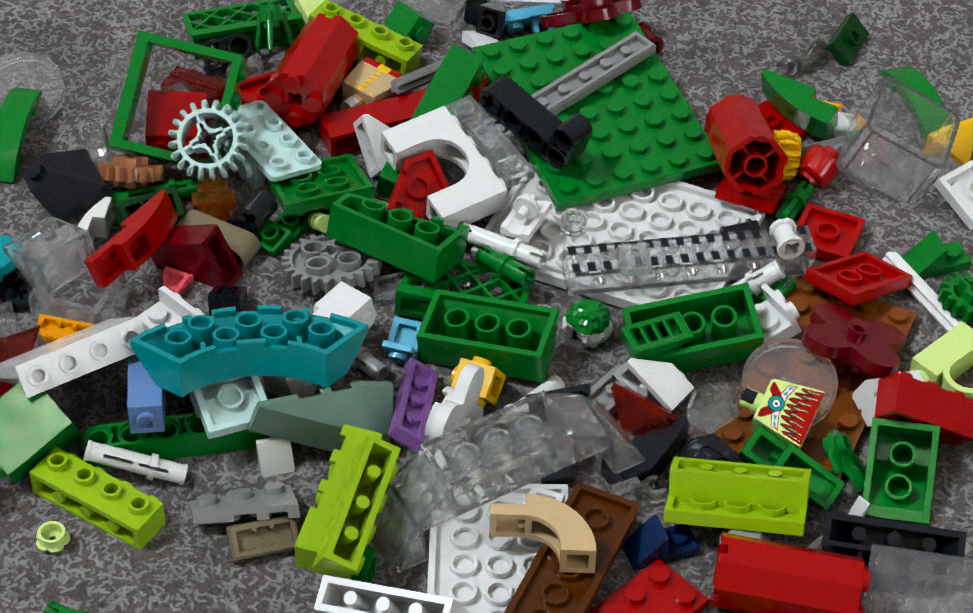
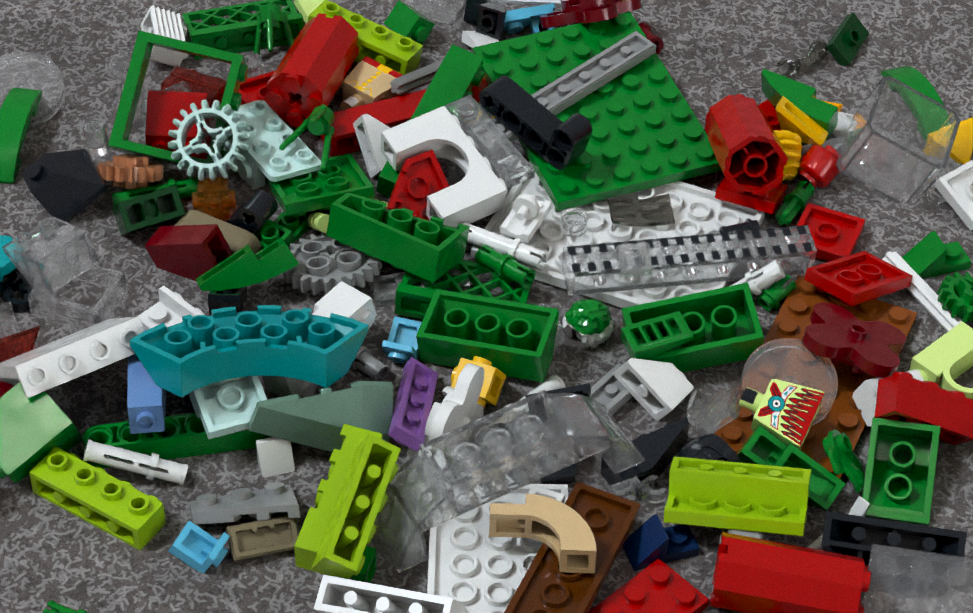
yellowish green plate [36,521,70,553] -> none
light orange plate [37,314,95,344] -> none
white slope [72,197,114,258] -> none
red slope [84,190,178,288] -> none
coral tile [162,266,194,296] -> none
black piece [197,33,252,71] -> none
clear red slope [611,382,680,435] -> none
white bracket [755,283,802,351] -> none
white bush [769,218,805,260] -> none
none -> white brick [140,5,189,67]
none -> medium azure bracket [168,521,230,573]
none -> green slope [196,237,299,291]
none -> green plant [279,104,335,170]
none -> clear smoke slope [607,192,675,227]
none -> yellow slope [775,96,828,146]

